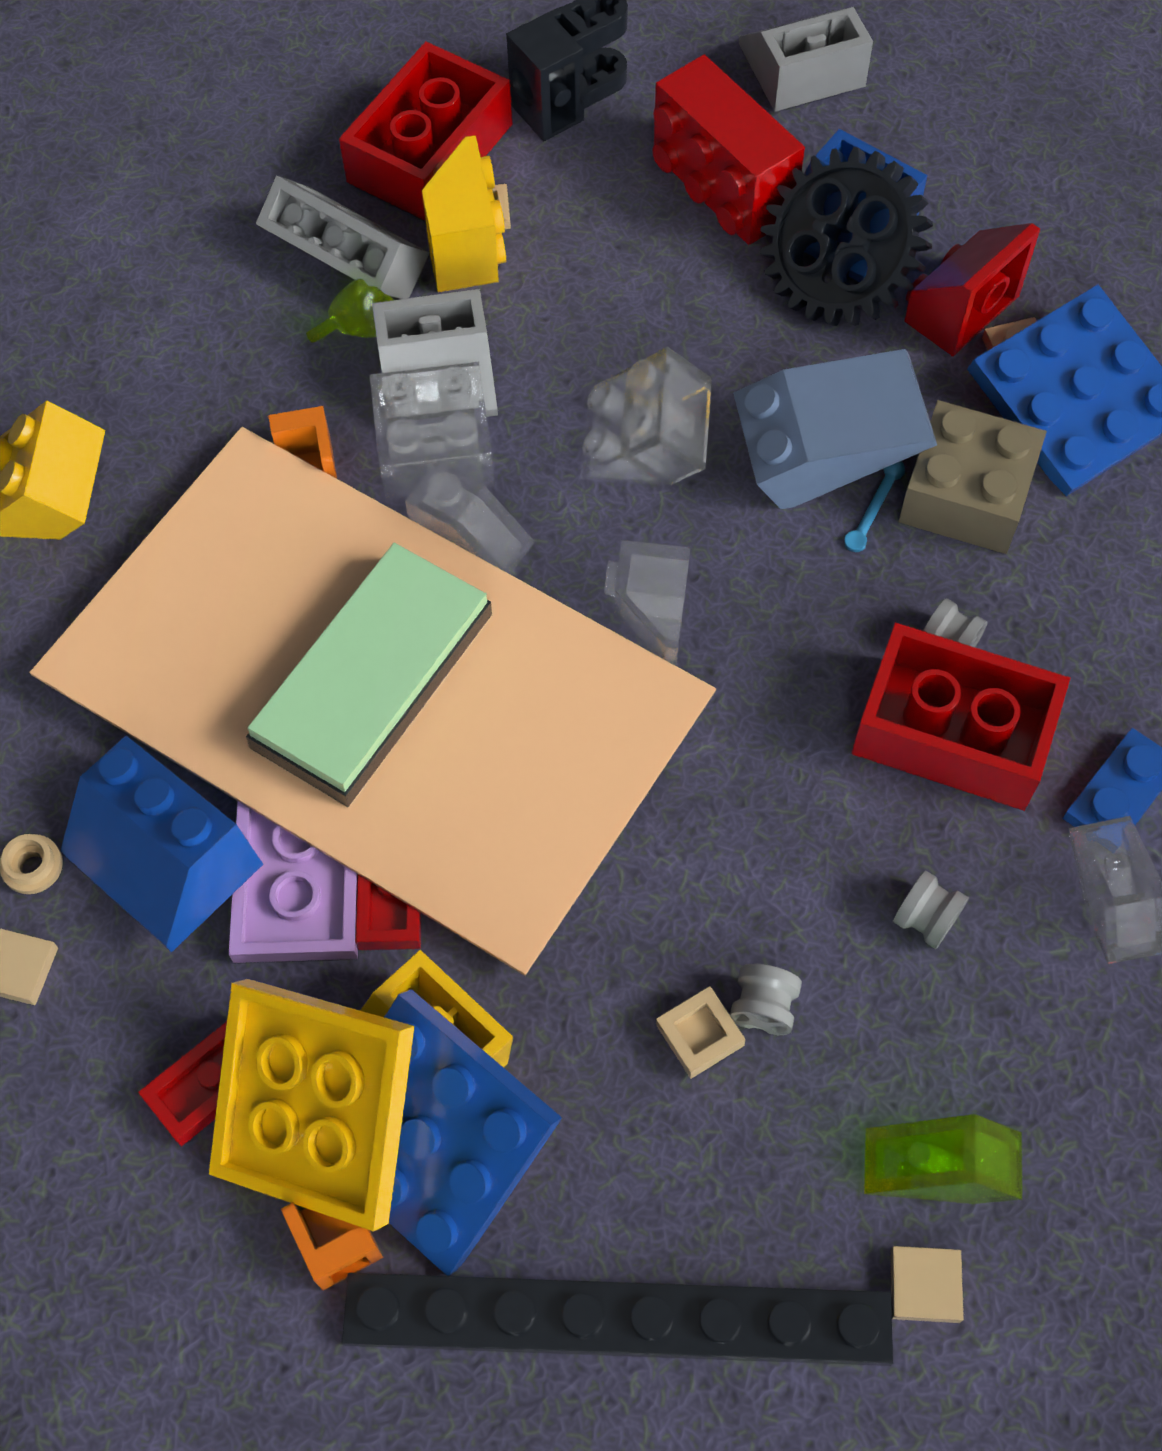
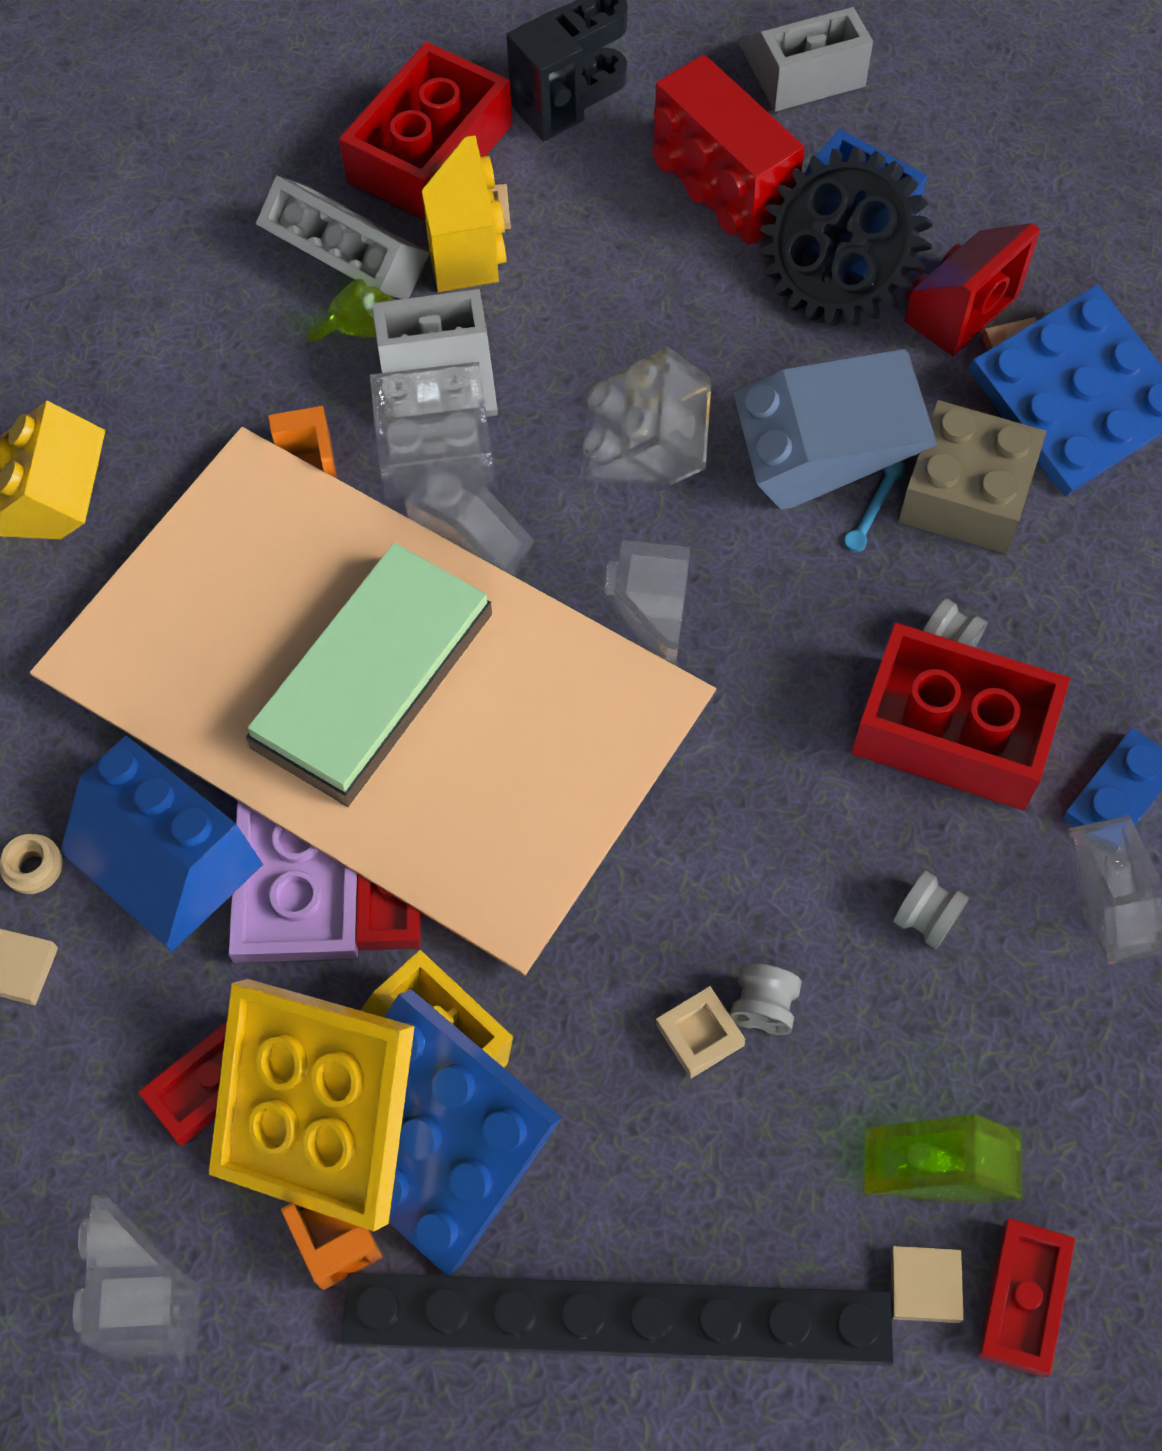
none -> clear slope [73,1195,200,1359]
none -> red plate [977,1218,1076,1378]

